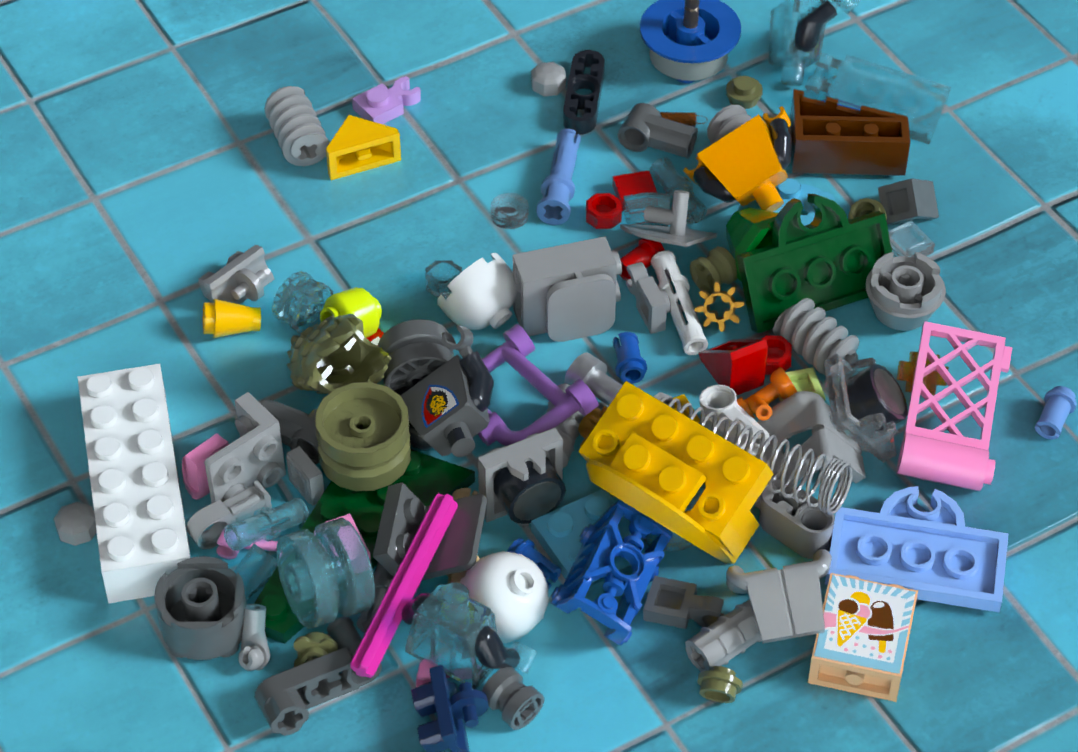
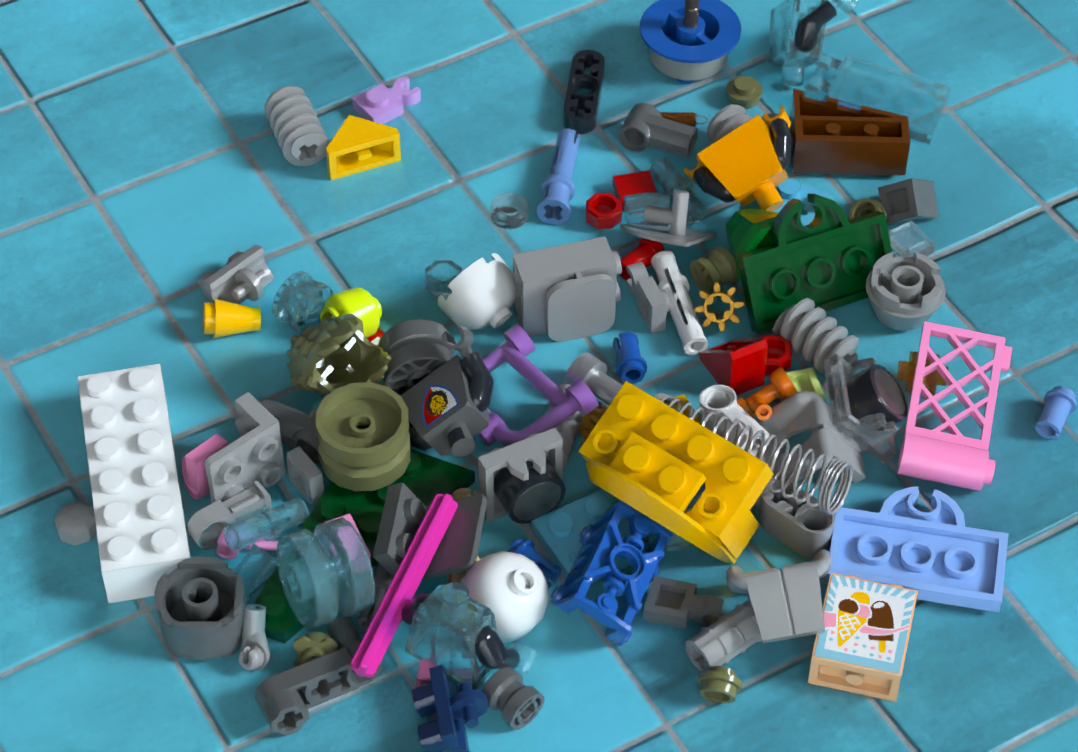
light grey tile [531,62,566,96] -> none

